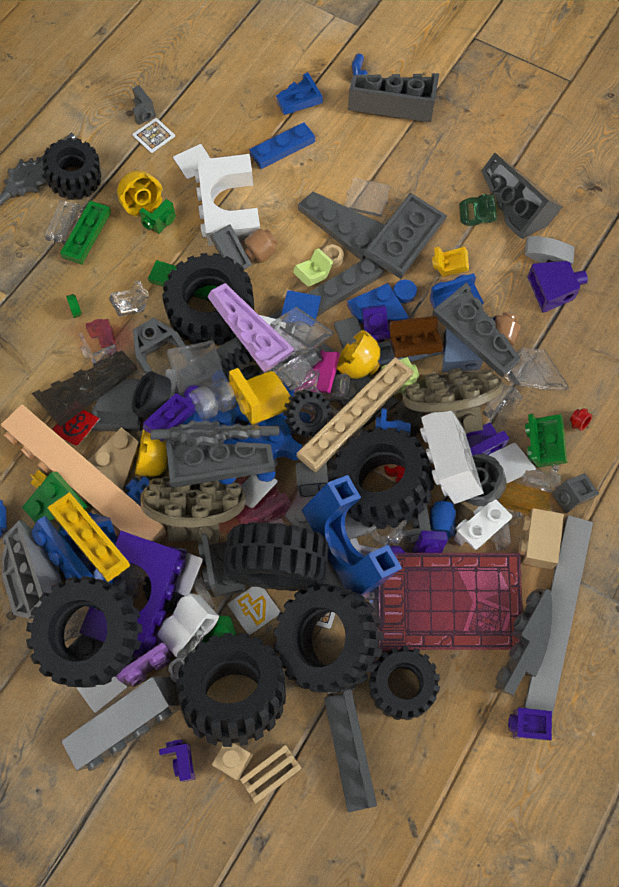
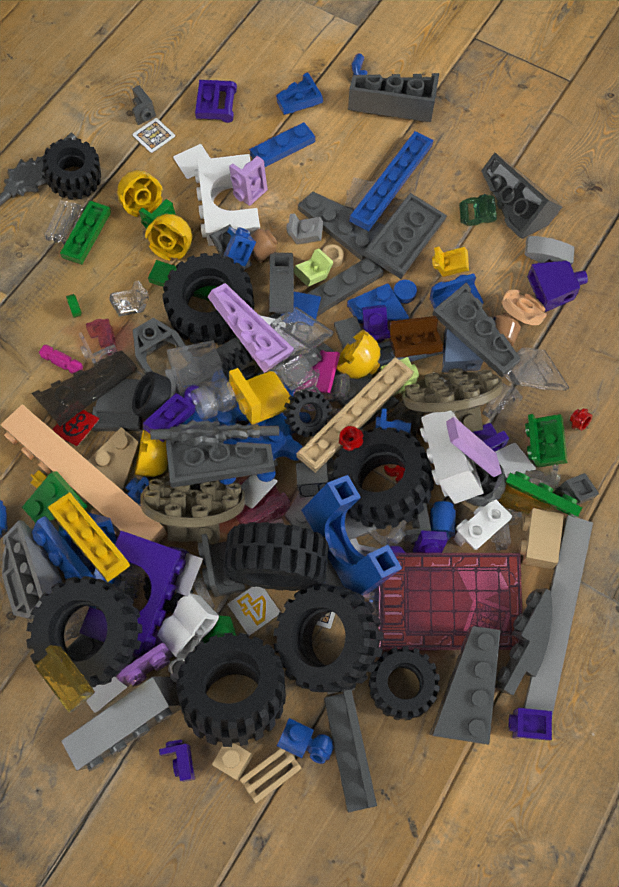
none -> clear yellow panel [34,645,95,712]
none -> dark pink axle [39,345,83,375]
none -> yellow cylinder [145,214,192,261]
none -> dark purple plate [195,80,237,123]
none -> blue bracket [223,227,256,267]
none -> lavender bracket [229,156,268,206]
none -> dark grey slope [269,252,294,314]
none -> blue plate [277,718,334,764]
none -> light grey bracket [286,213,323,244]
none -> red plate [339,426,364,451]
none -> blue plate [349,131,433,231]
none -> dark grey wedge [429,626,500,745]
none -> lavender tile [446,417,502,477]
none -> light nougat tile [501,290,547,325]
none -> green plate [505,471,583,518]

